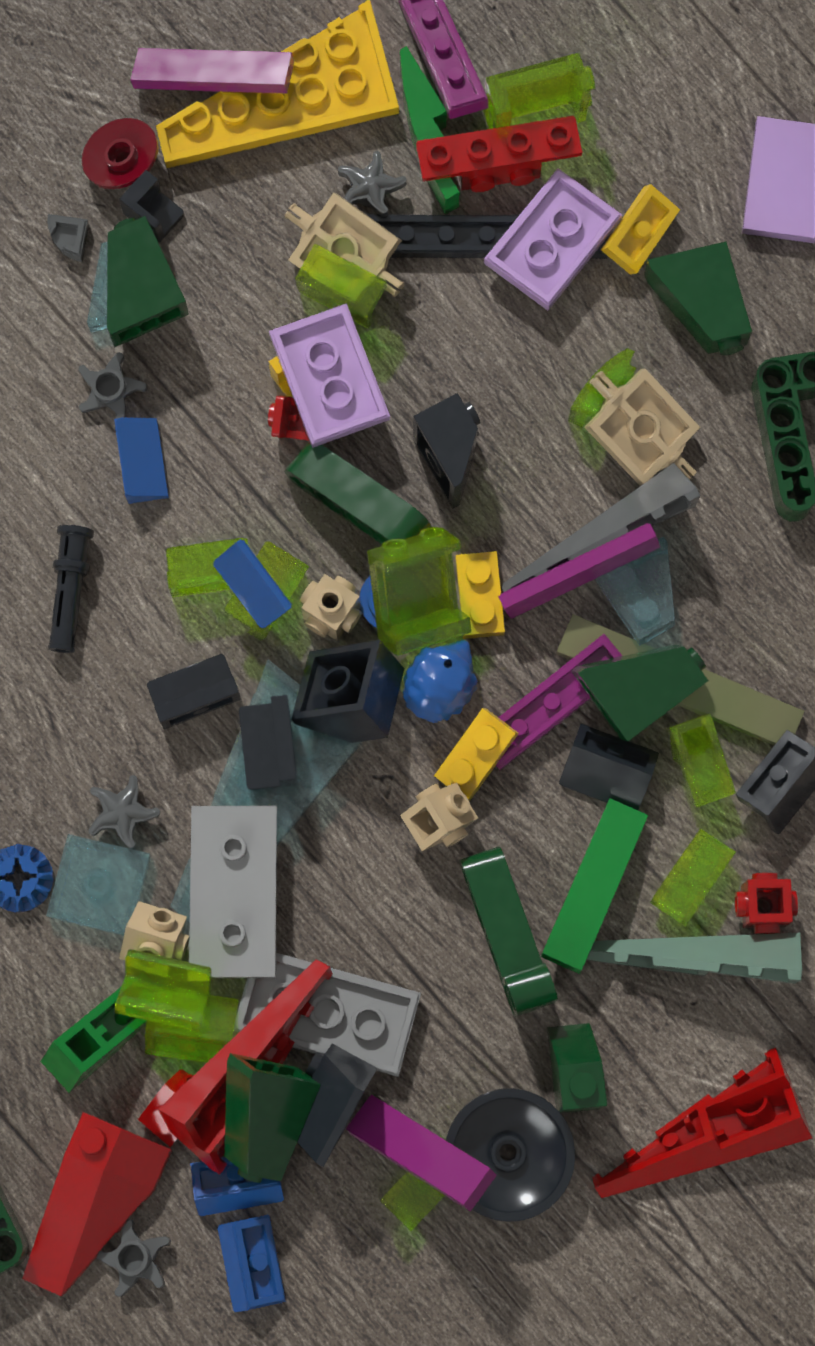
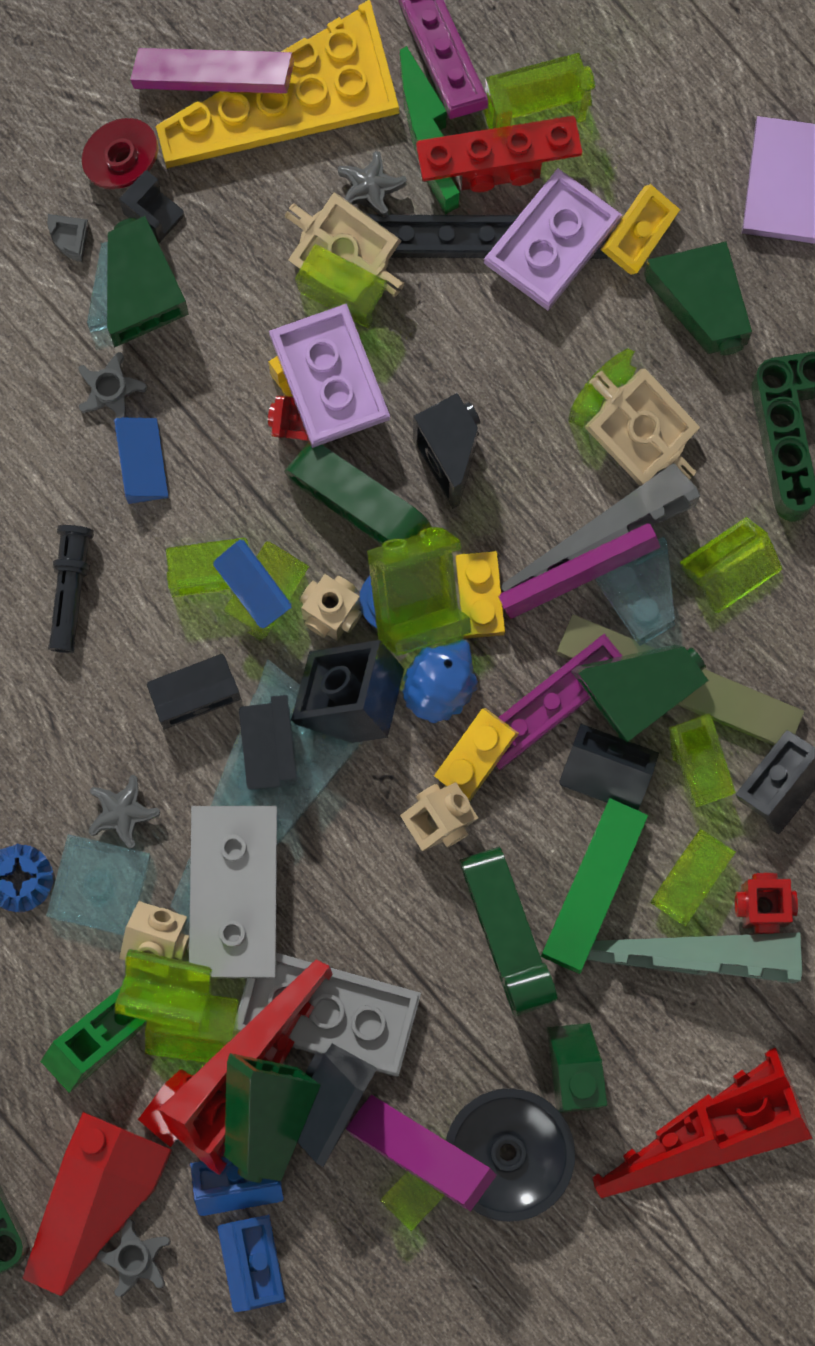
none -> clear neon green panel [680,517,782,613]

